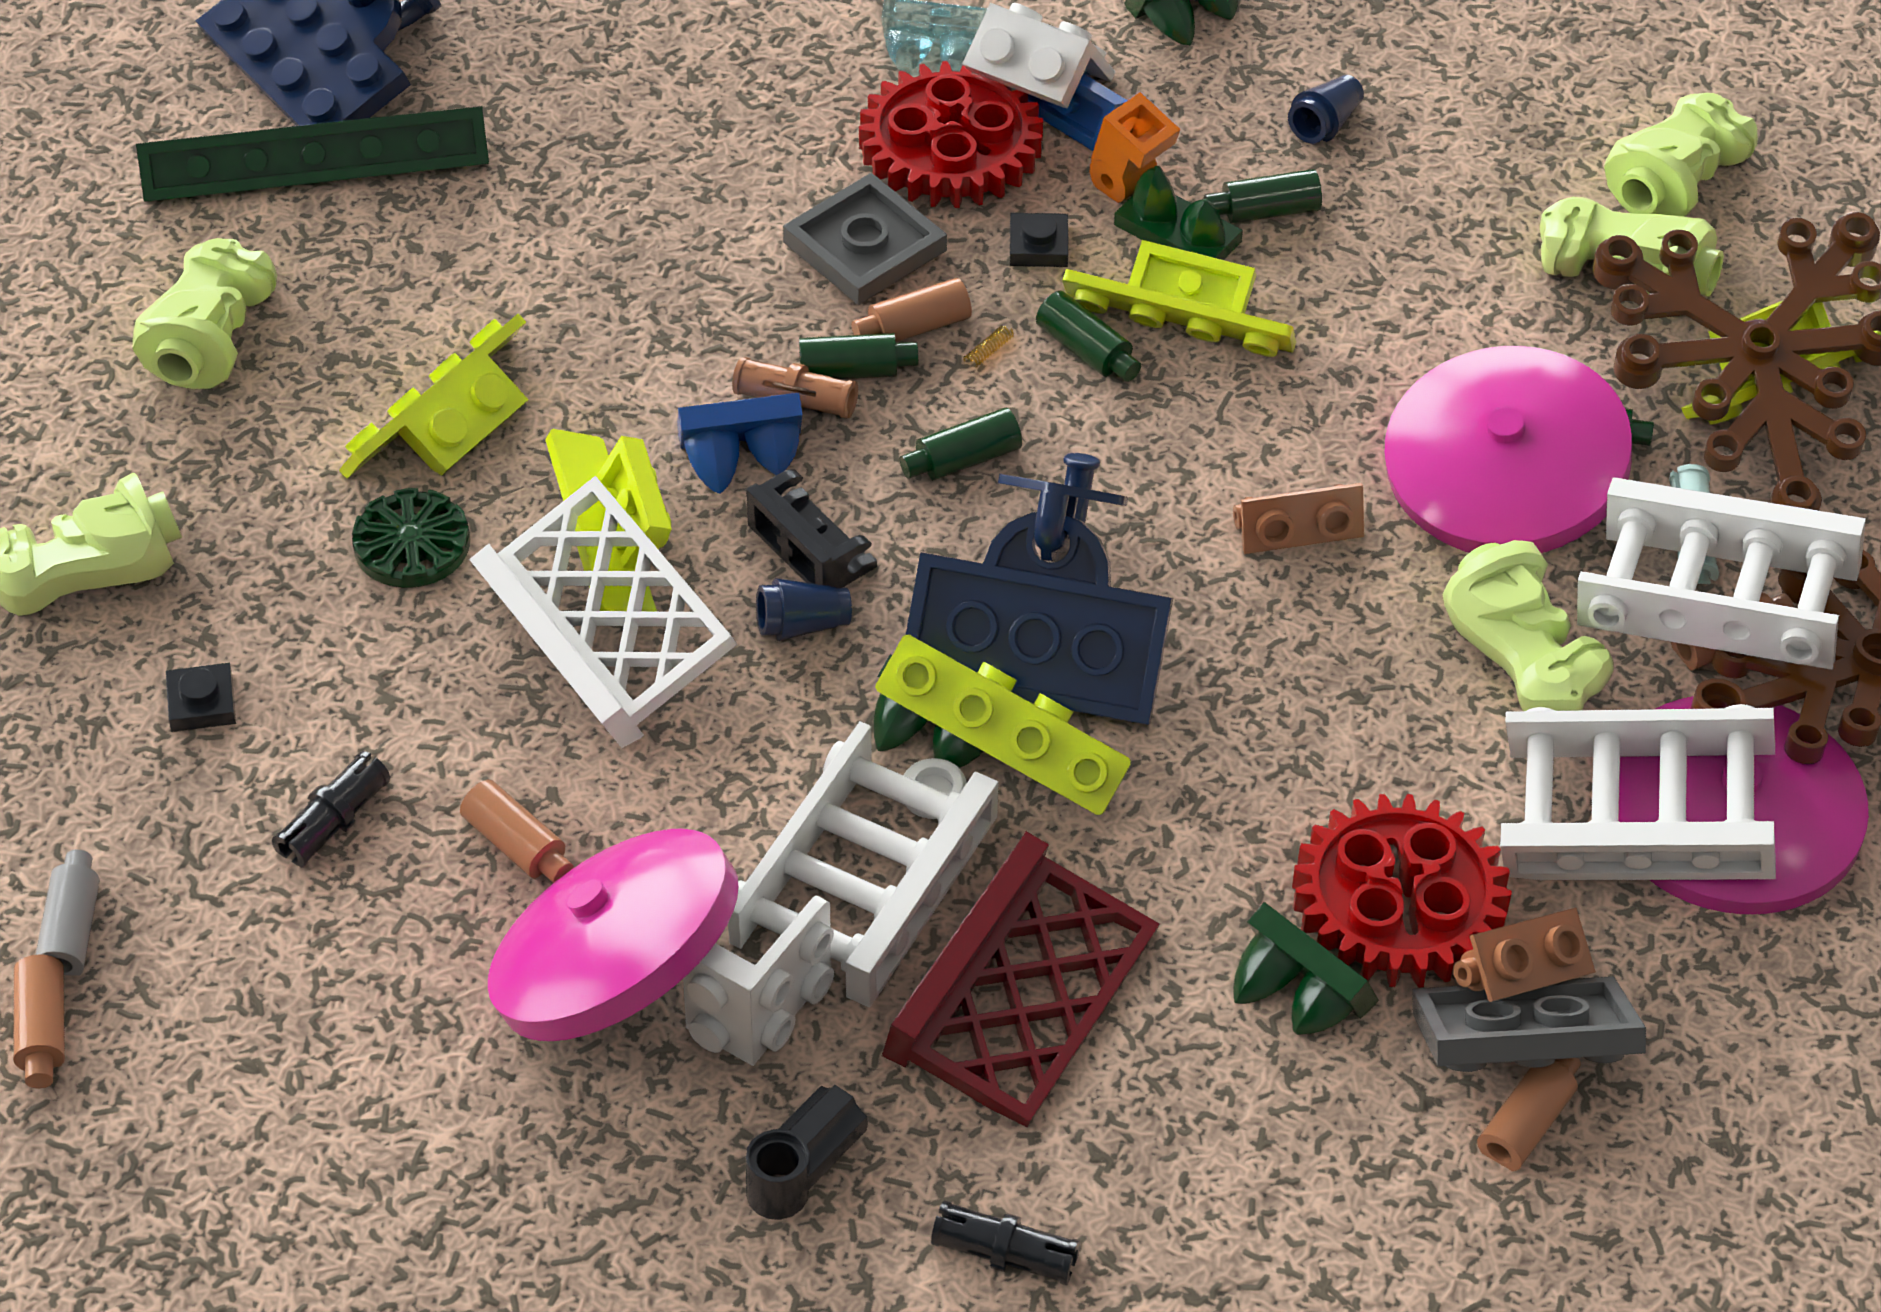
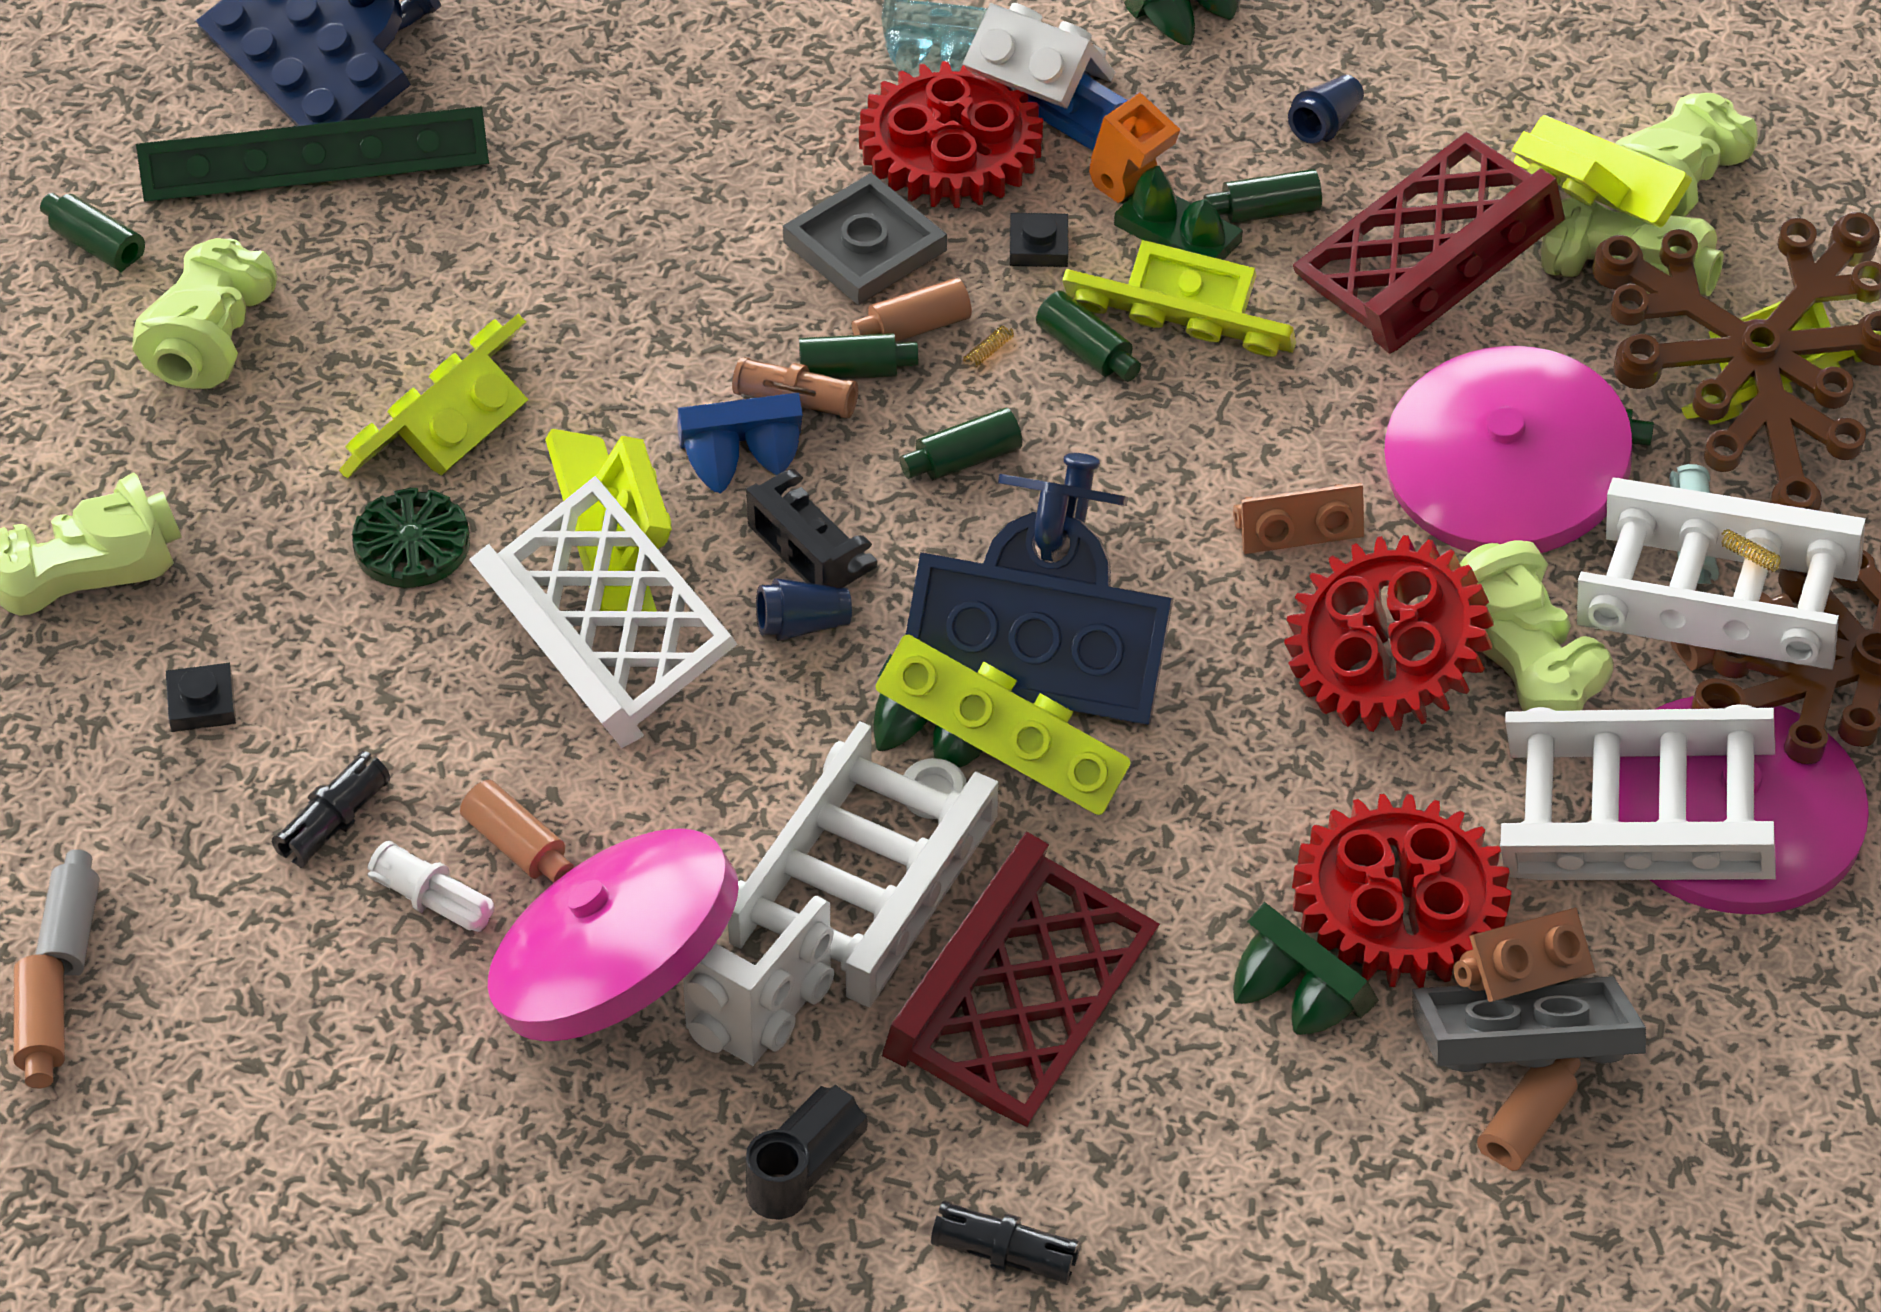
none -> dark green cylinder [40,193,145,272]
none -> white axle [368,841,494,932]
none -> red gear [1284,535,1494,732]
none -> dark red fence [1293,131,1565,354]
none -> neon yellow bracket [1511,115,1692,228]
none -> clear yellow leg [1721,529,1781,573]

